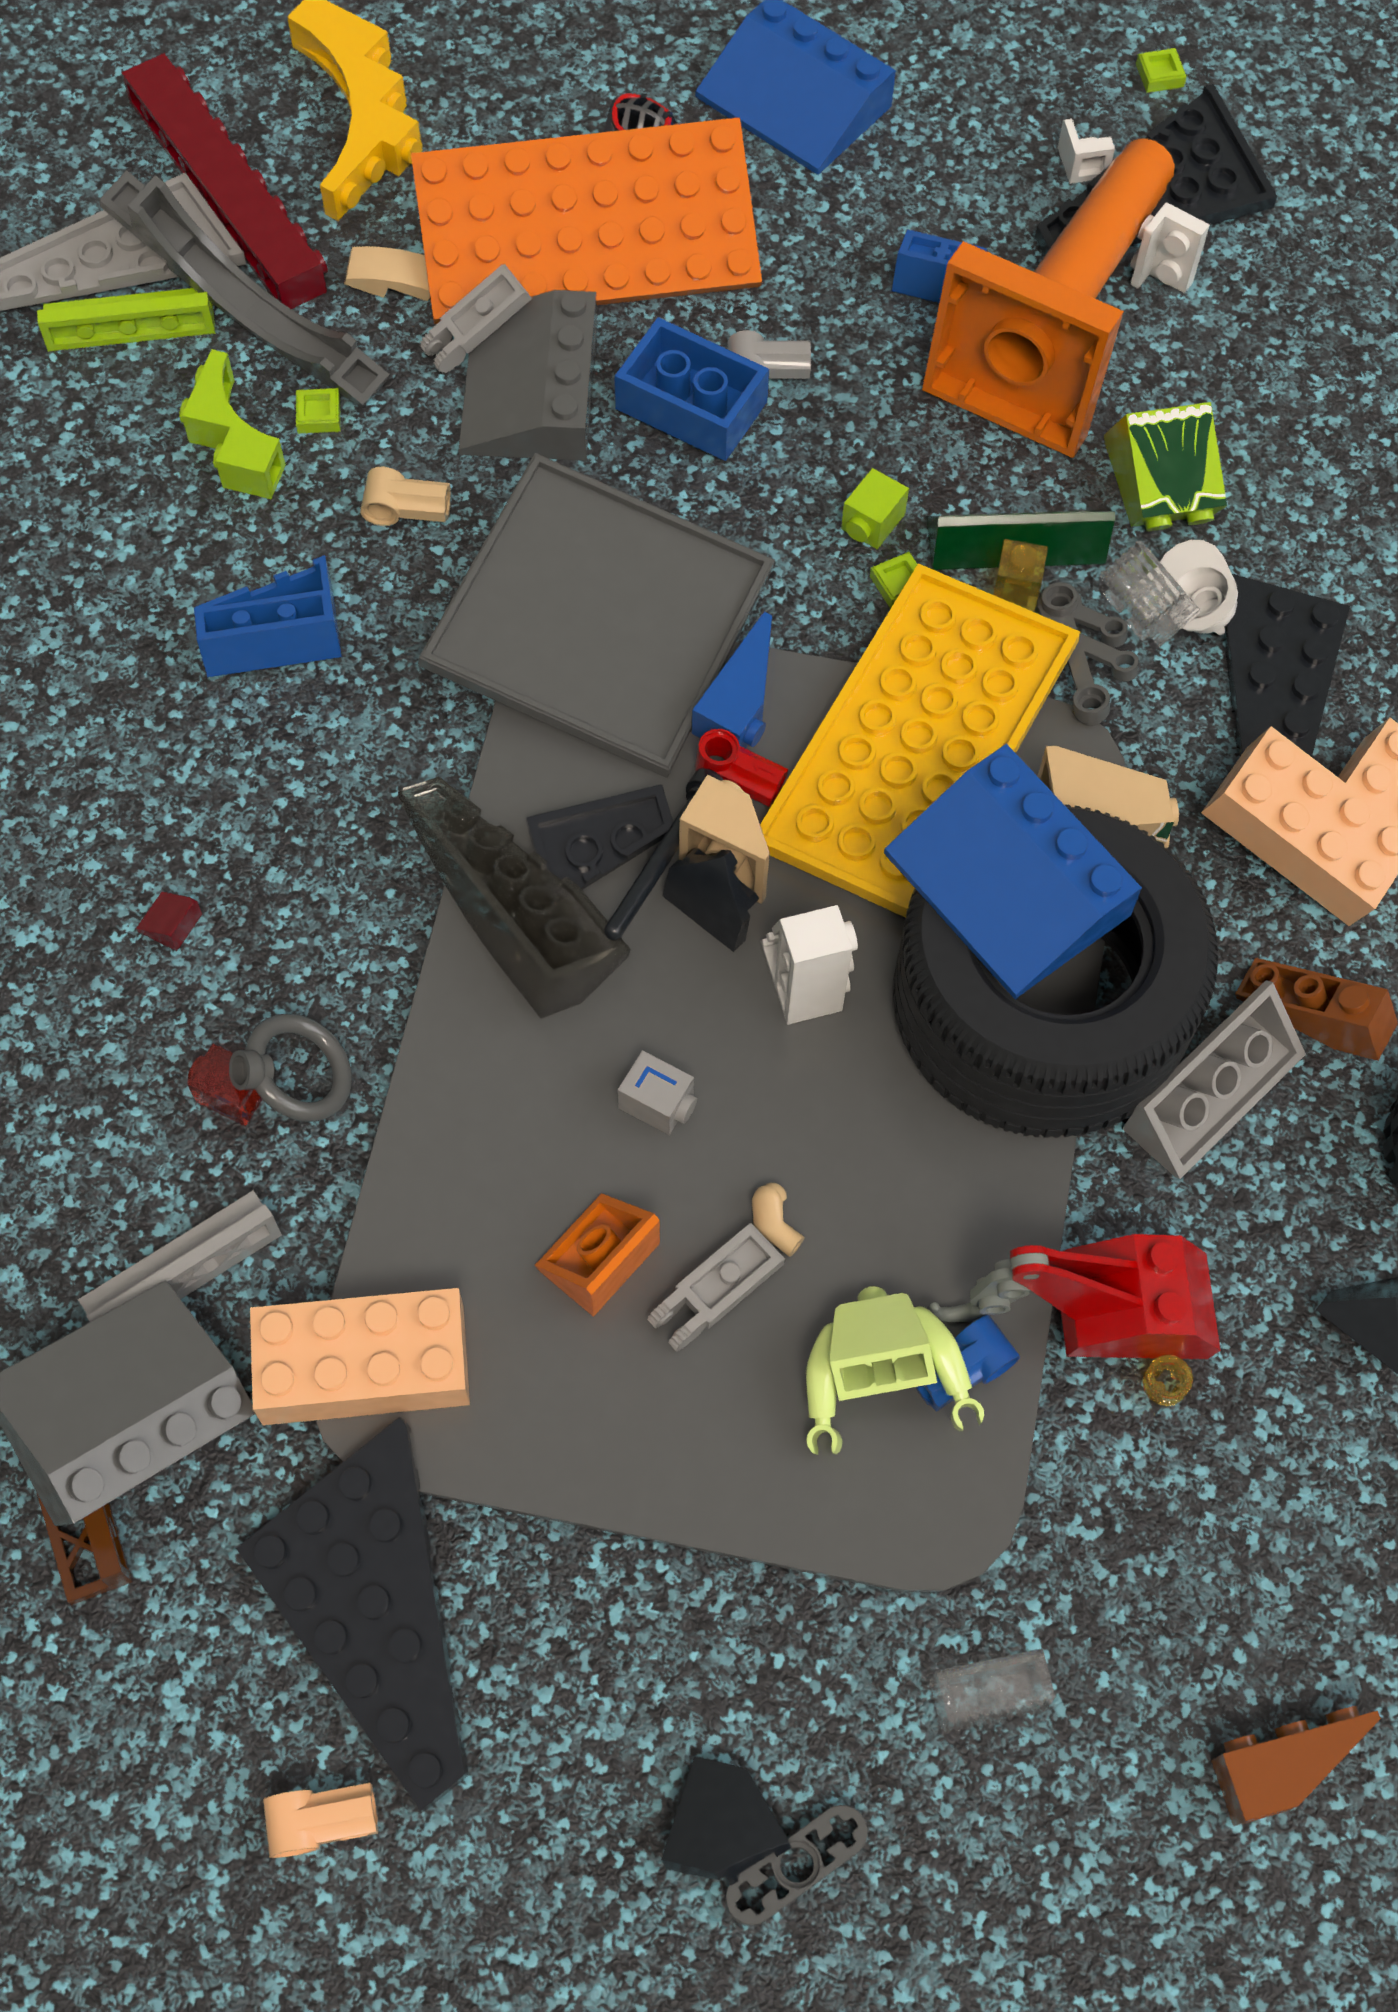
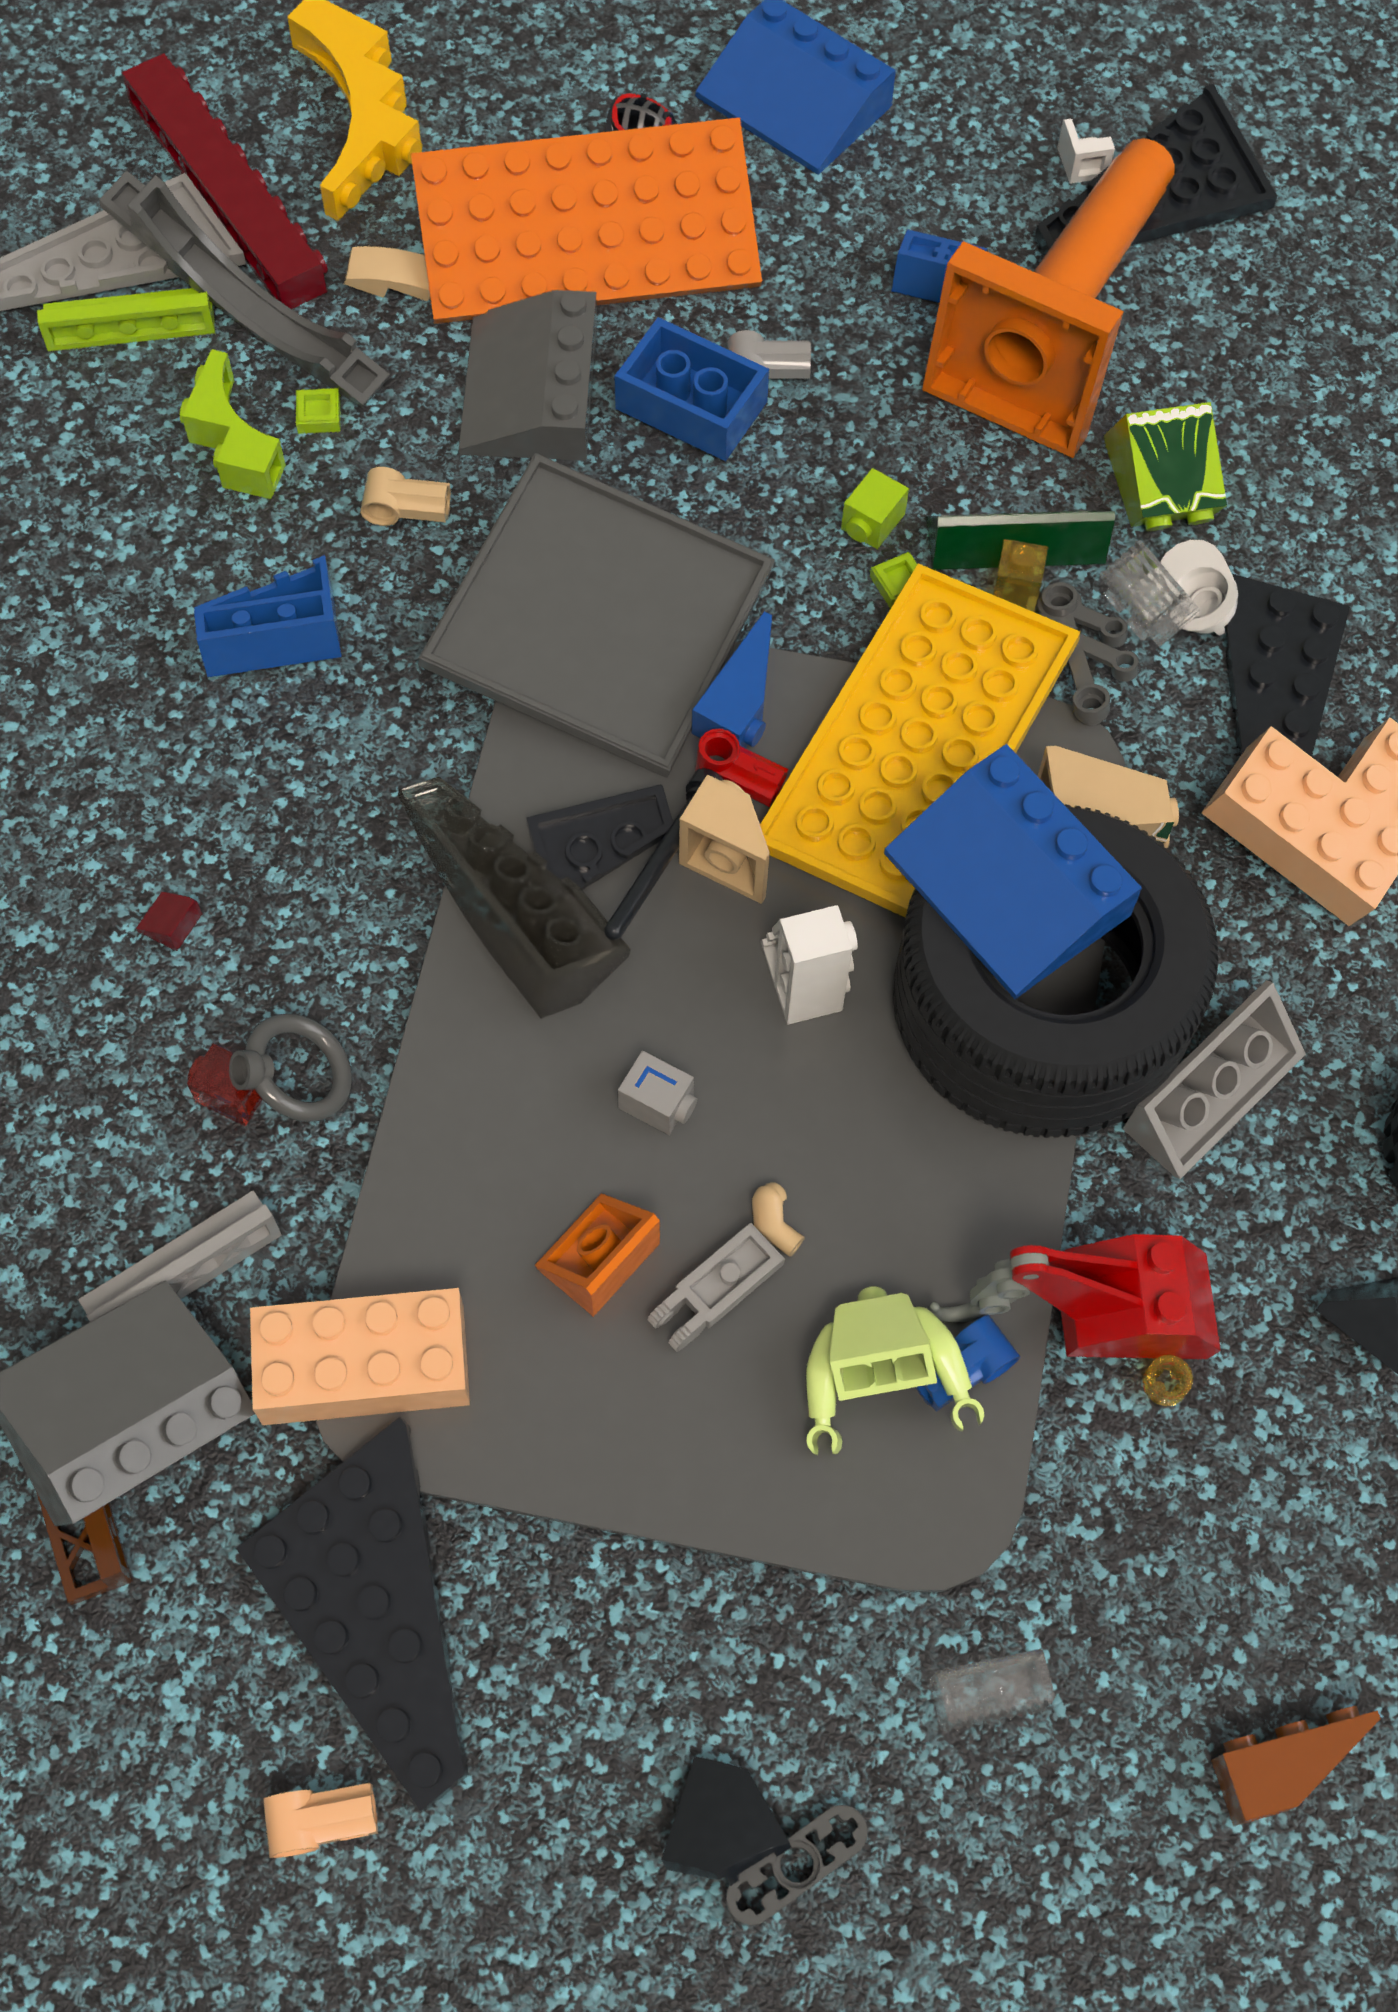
light grey hinge [420,264,532,373] -> none
black slope [663,848,759,952] -> none
white bracket [1130,202,1210,293] -> none
lime tile [1136,48,1187,93] -> none
dark orange slope [1235,958,1398,1061] -> none

